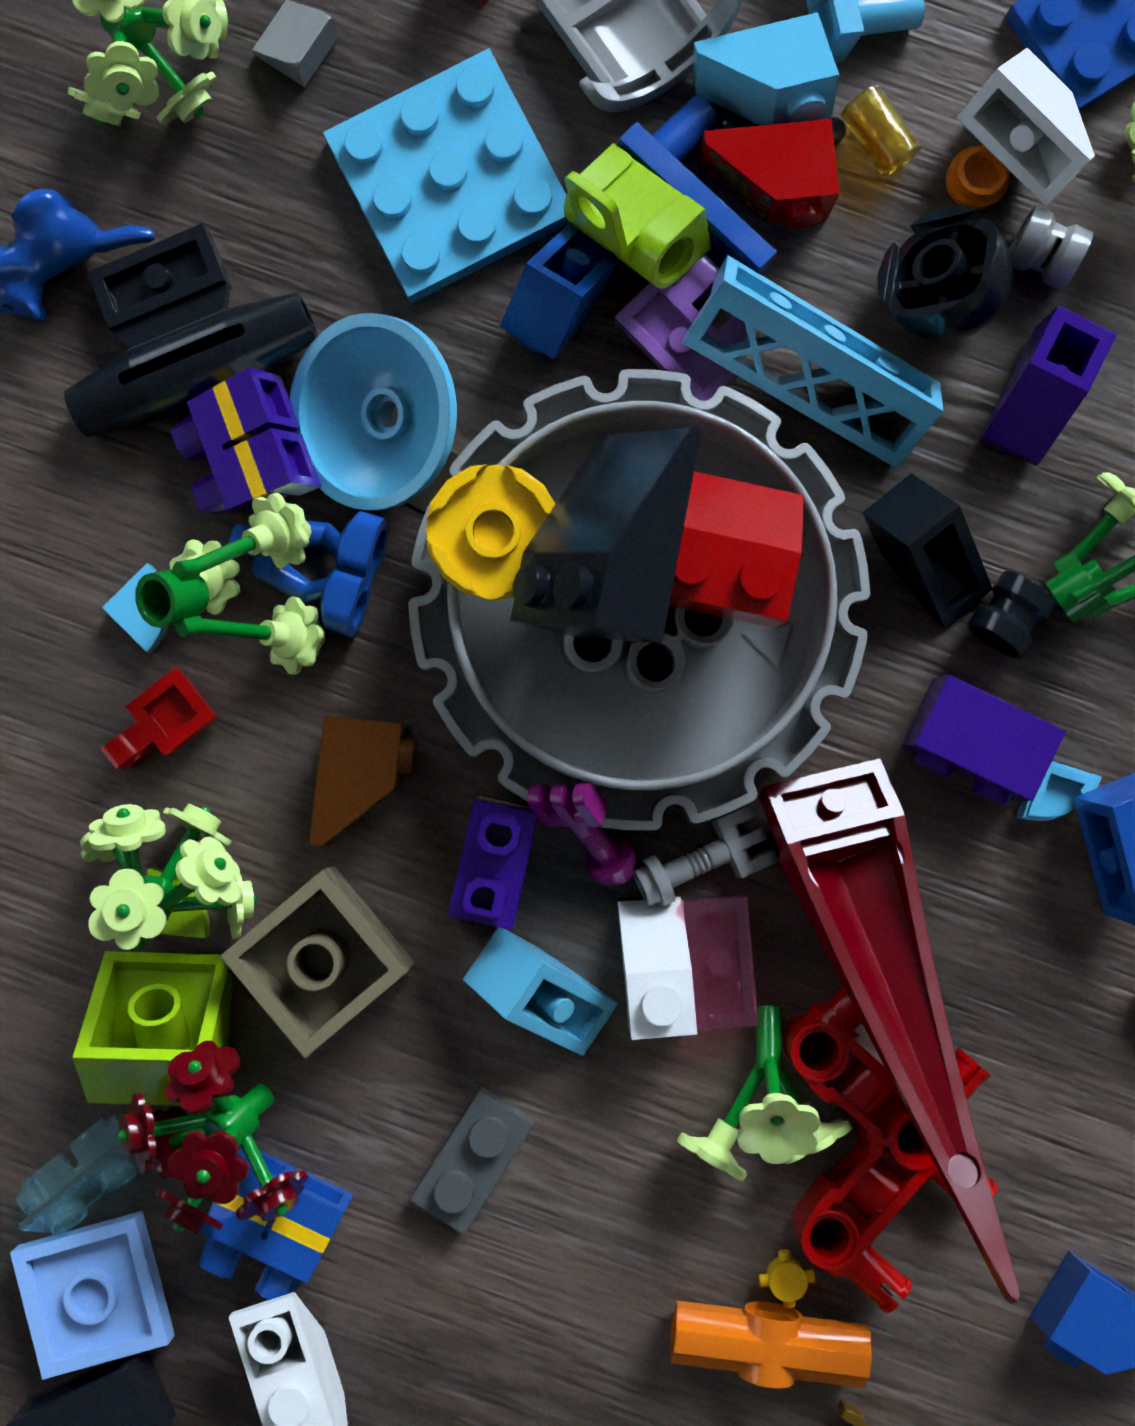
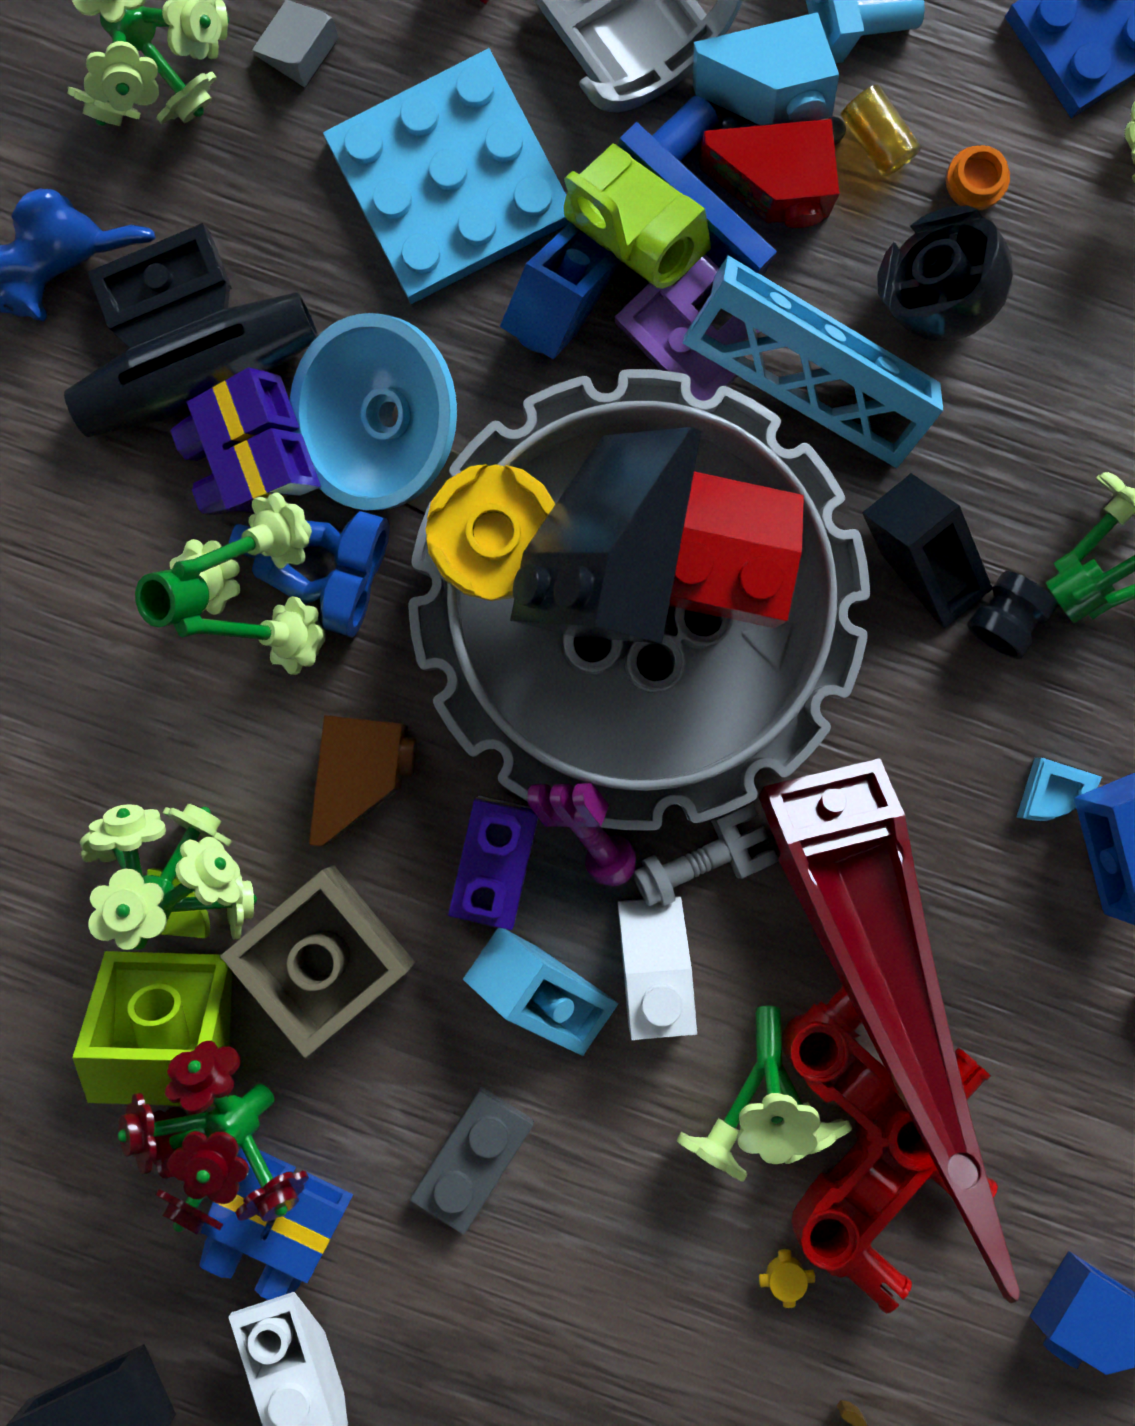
light blue plate [10,1210,175,1380] -> none
clear light blue hinge [16,1112,139,1234] -> none
red plate [100,667,220,771] -> none
medium azure tile [102,563,167,654] -> none
orange piece [669,1300,872,1389] -> none
clear pink plate [681,895,758,1031] -> none
dark purple brick [901,674,1066,807] -> none
white slope [957,48,1095,206] -> none
dark purple slope [980,305,1117,466] -> none
light grey wheel [1009,205,1094,291] -> none

